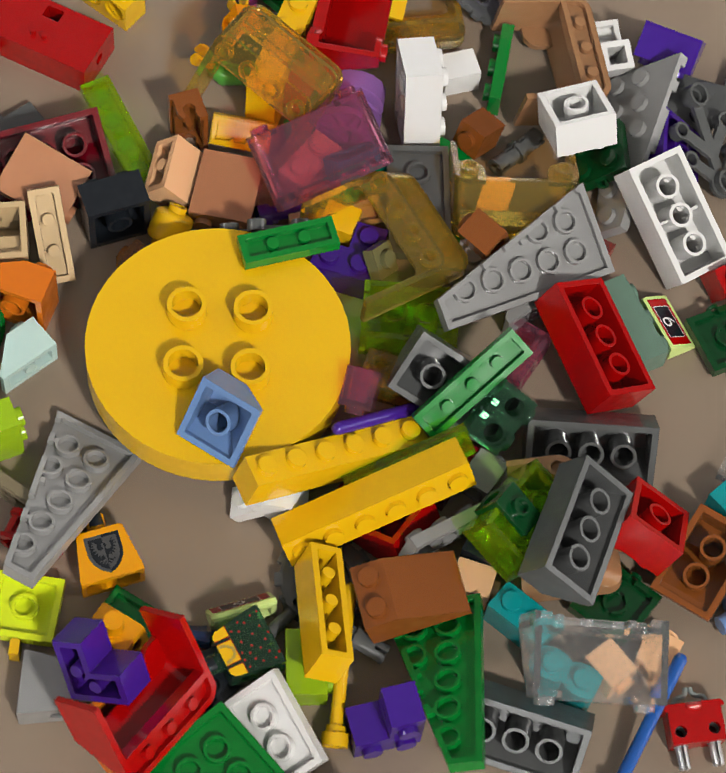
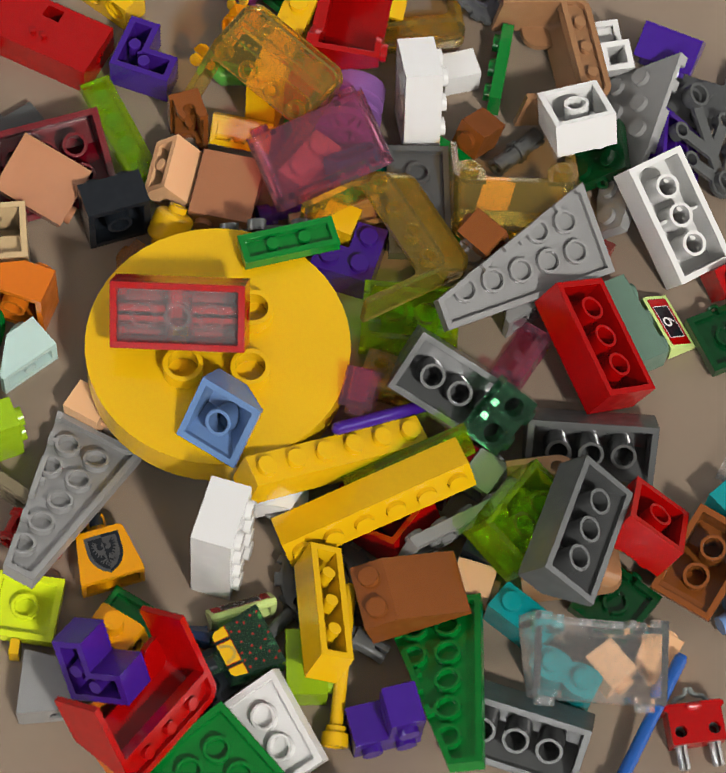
tan plate [27,185,76,283] -> none
olive plate [362,239,398,282] -> none
green plate [411,327,533,441] -> none
dark green bracket [474,481,541,537] -> none
none -> light nougat brick [63,379,108,432]
none -> dark purple brick [109,16,178,102]
none -> clear brick [109,274,250,353]
none -> white brick [190,476,256,601]

